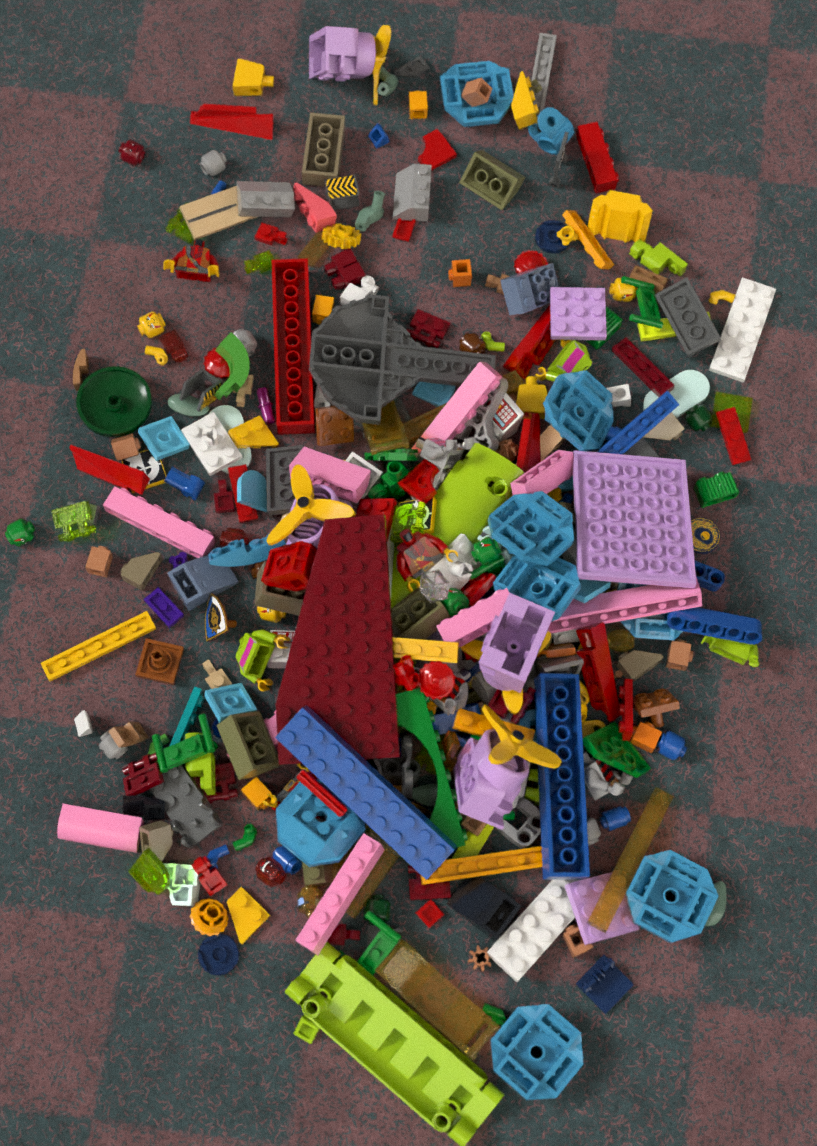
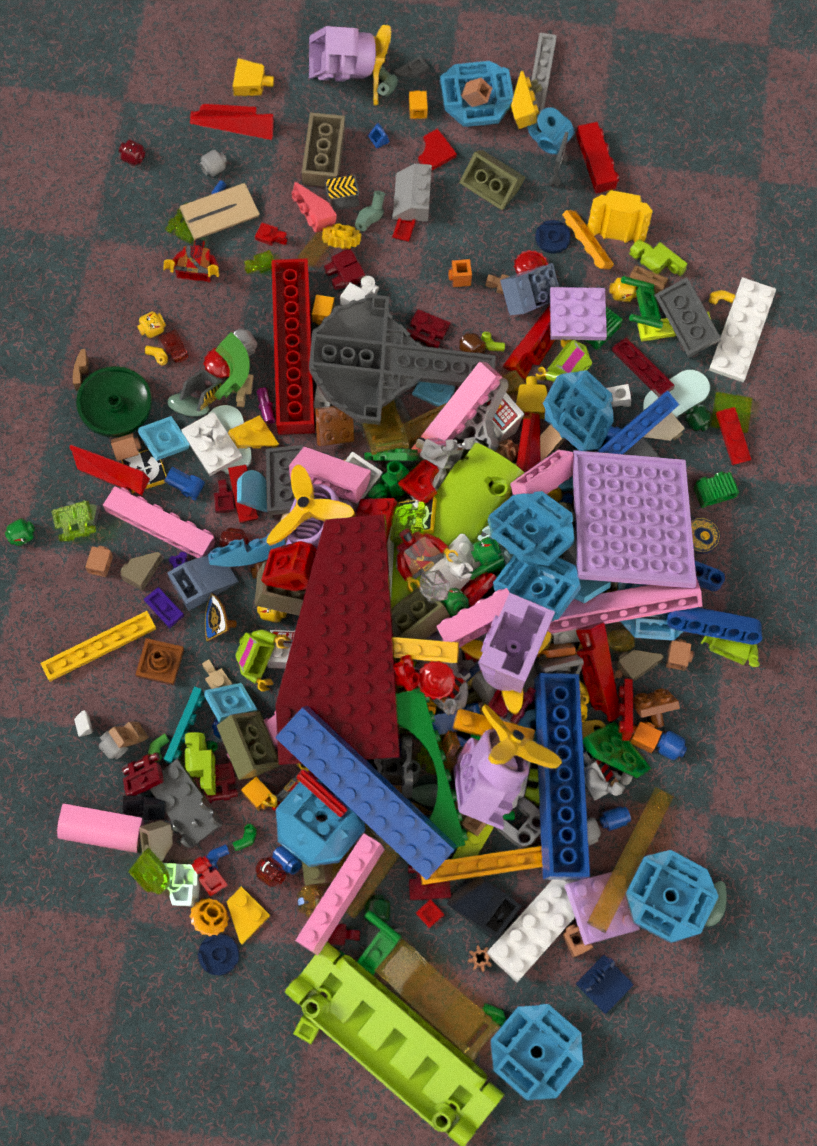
green plate [152,714,215,773] -> none
light grey slope [237,181,295,217] -> none
yellow plate [557,226,578,246] -> none

